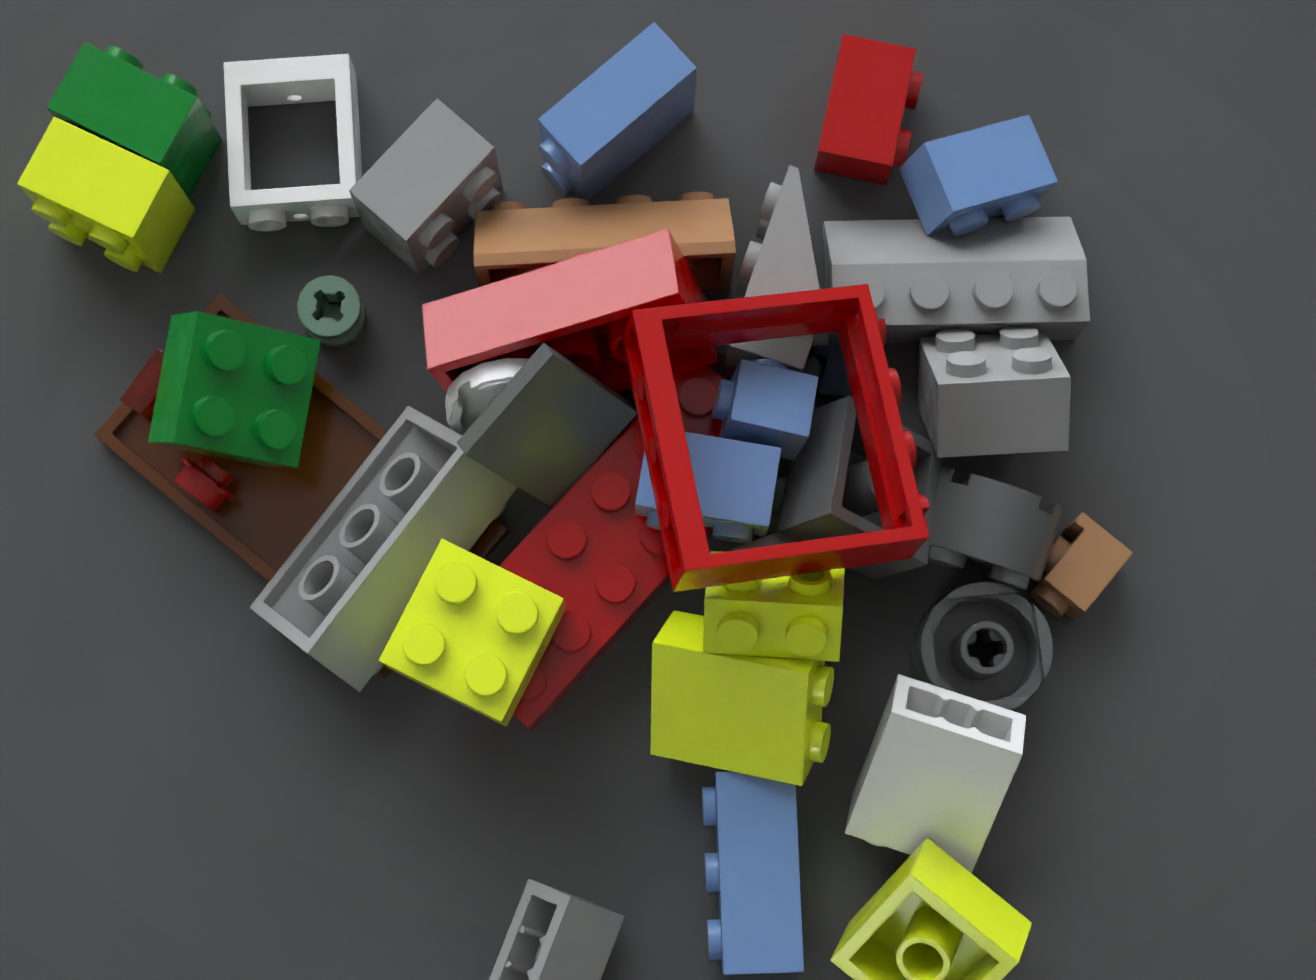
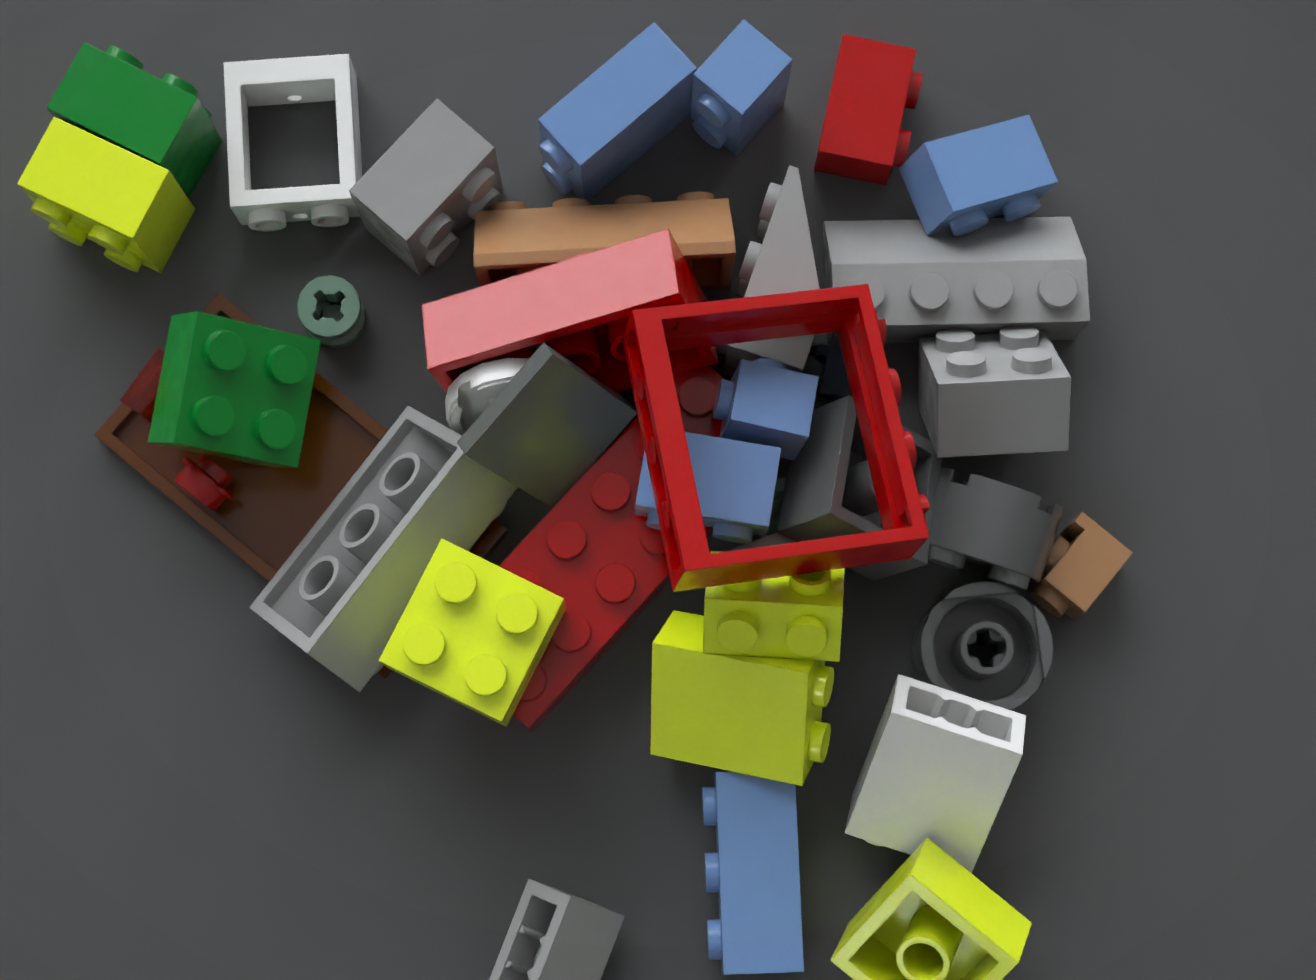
none -> medium blue brick [690,19,793,156]

